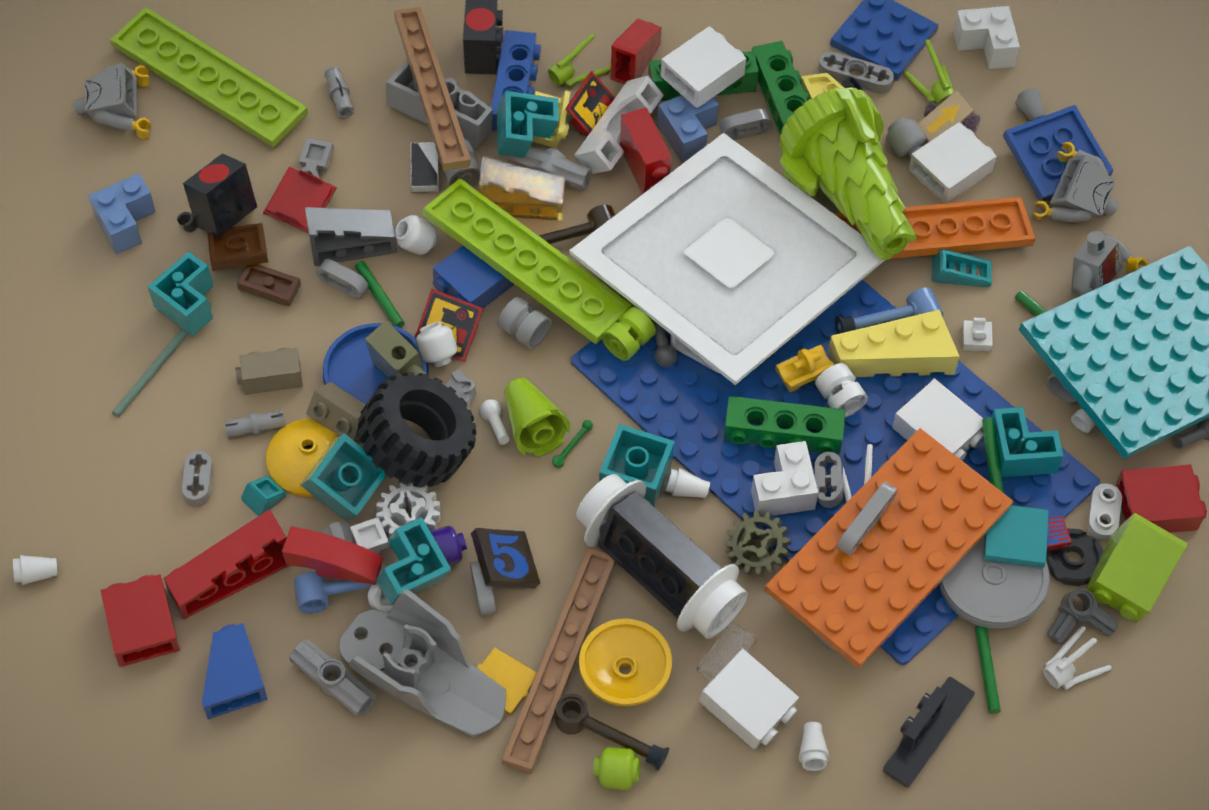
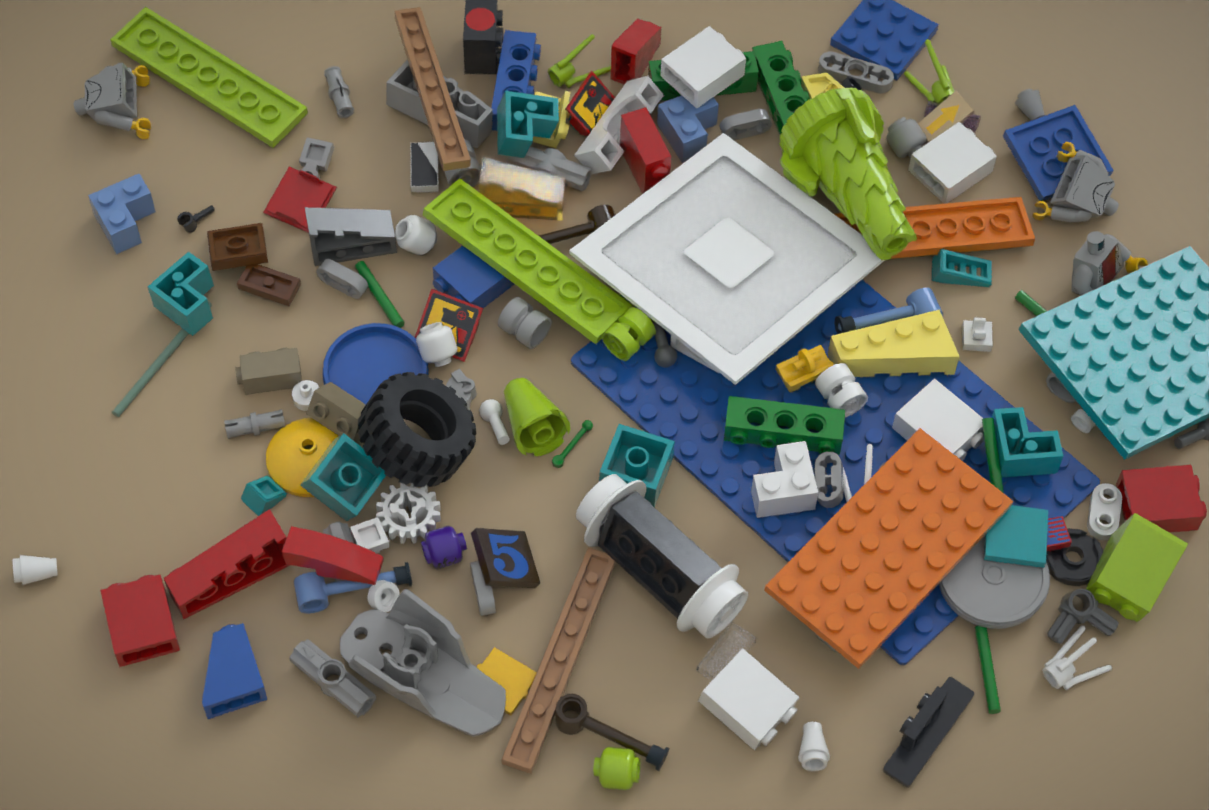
light grey beam [182,450,213,507] -> none
black brick [183,153,257,238] -> none
olive torso [365,320,426,377] -> none
teal brick [376,517,451,606] -> none
yellow dish [579,619,672,707] -> none
white cone [665,468,710,499] -> none
olive gear [725,510,792,577] -> none
light grey beam [837,481,898,556] -> none
white brick [953,6,1020,69] -> none
none -> white tile [292,380,320,411]

